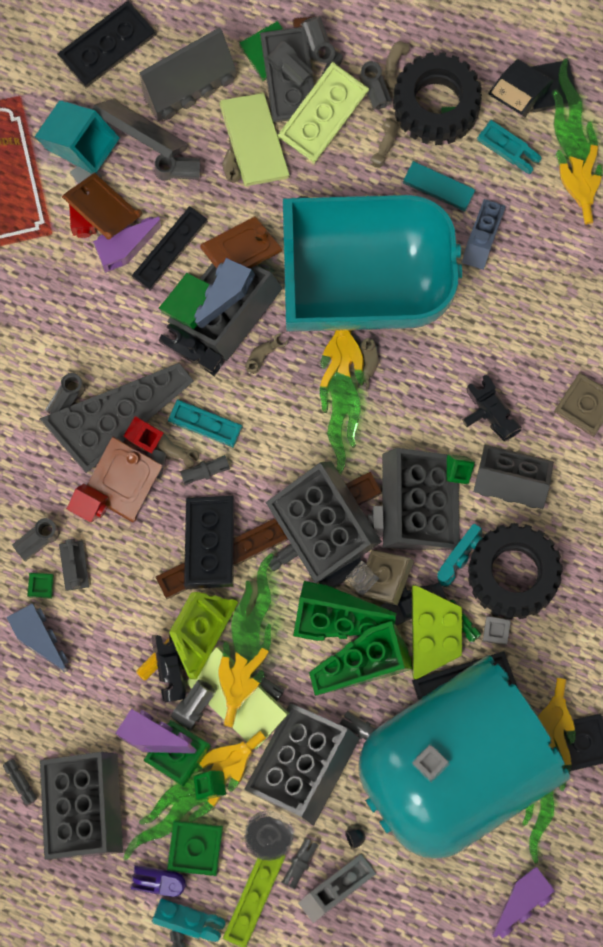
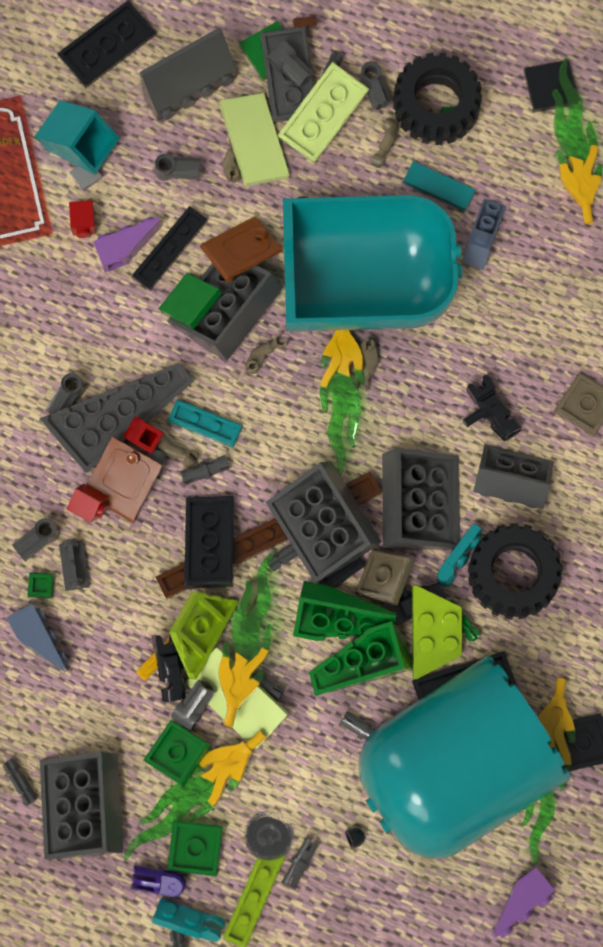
dark orange container [62,172,142,240] -> none
dark grey tile [92,99,189,158] -> none
medium lavender slope [115,709,197,753] -> none
black piece [159,323,224,376] -> none
green slope [193,771,226,800] -> none
sand blue slope [194,258,255,328] -> none
dark grey slope [244,703,360,826] -> none
light grey slope [298,854,376,923] -> none
dark grey piece [301,16,335,63] -> none
clear plate [346,561,379,595] -> none
light grey plate [368,506,383,537] -> none
dark tan arm [384,41,410,90] -> none
light grey plate [412,745,449,782] -> none
green slope [447,454,475,484] -> none
teal hinge [477,120,542,174] -> none
light grey plate [482,616,511,645] -> none
black slope [488,59,554,118] -> none

